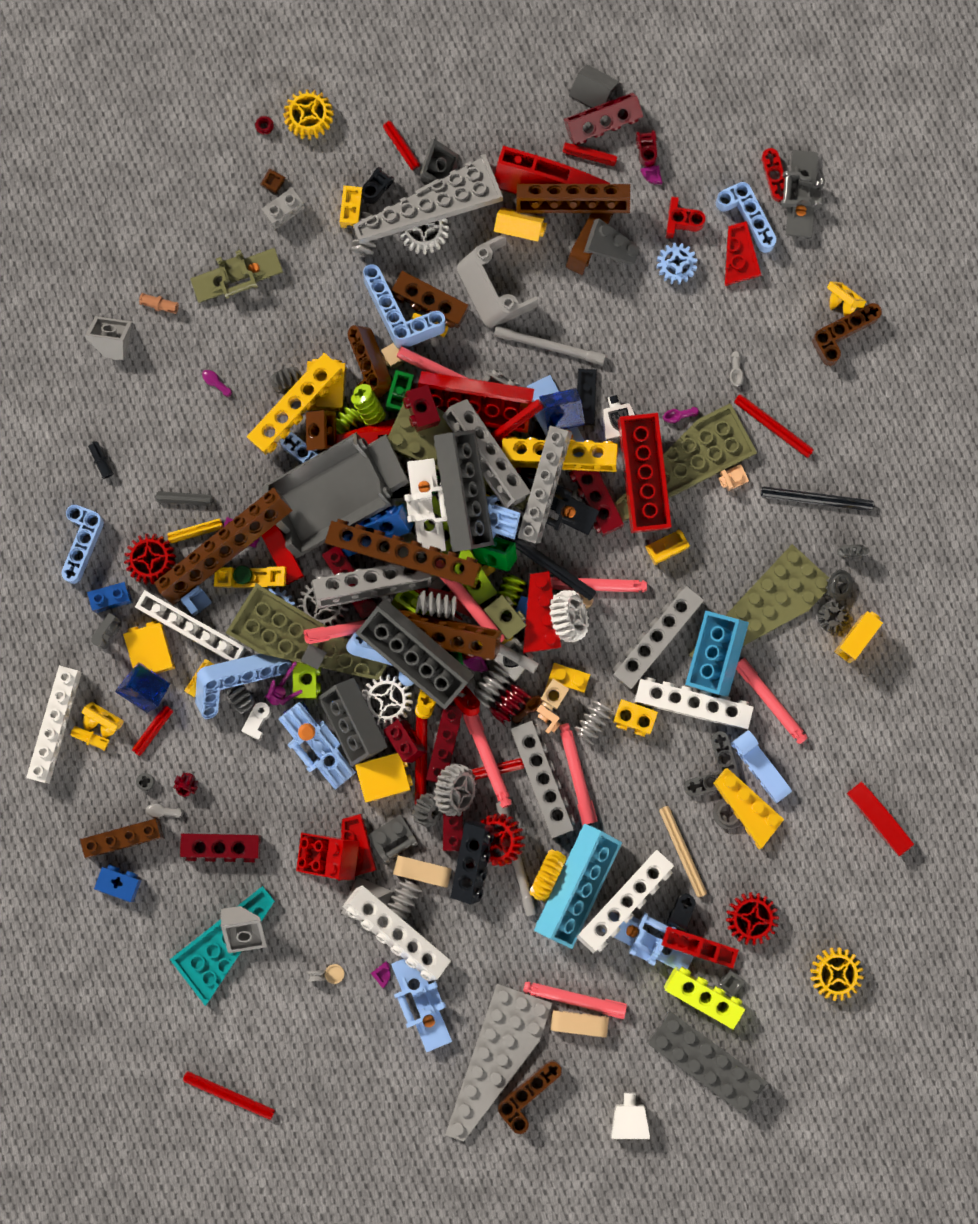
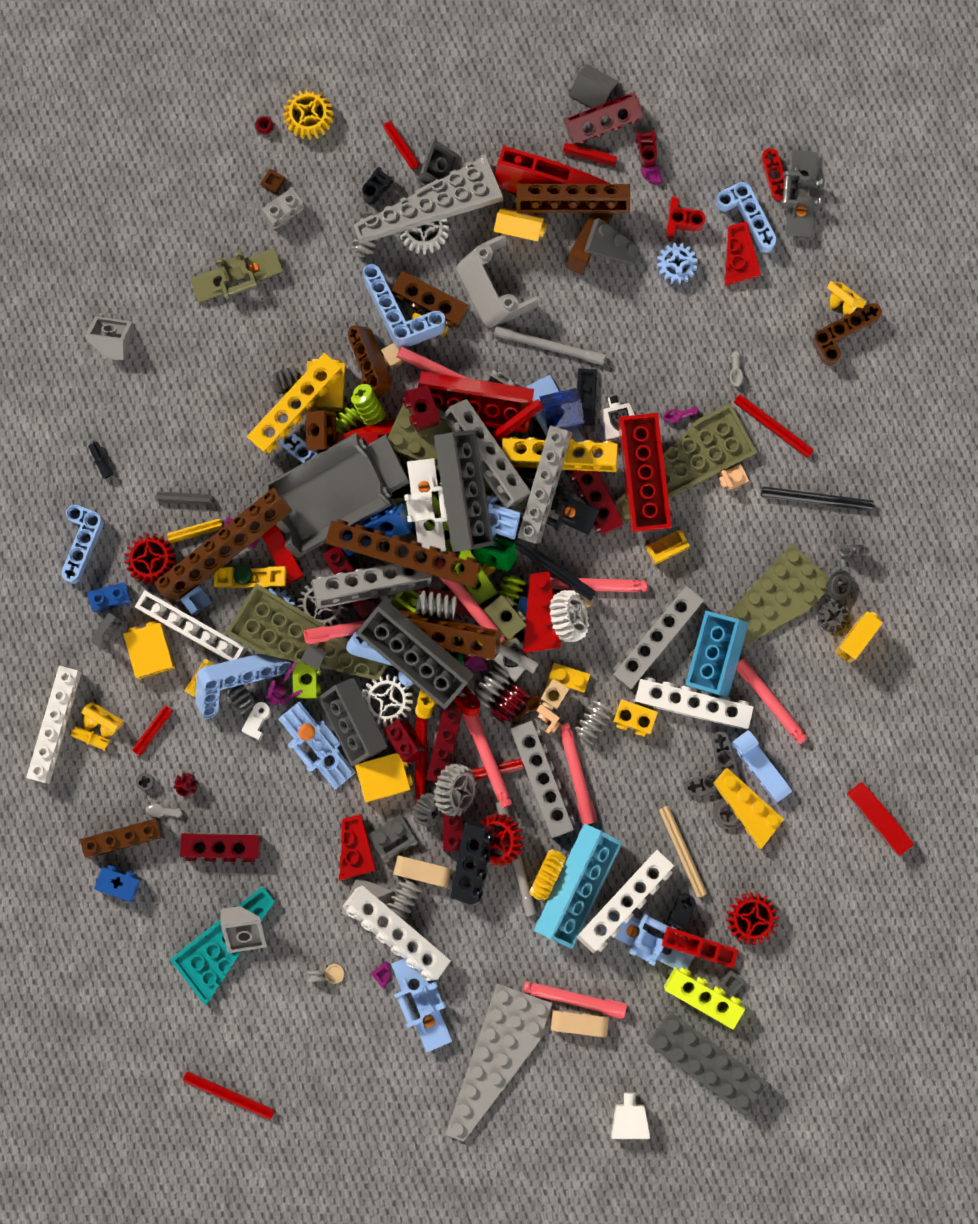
clear blue slope [115,662,170,713] -> none
nougat pin [139,293,179,314] -> none
magenta piece [202,370,232,397] -> none
red slope [296,833,359,880] -> none
yellow hinge [339,186,362,228] -> none
green brick [386,370,414,414] -> none
reddish brown beam [498,1060,562,1134] -> none
yellow gear [810,947,864,1001] -> none

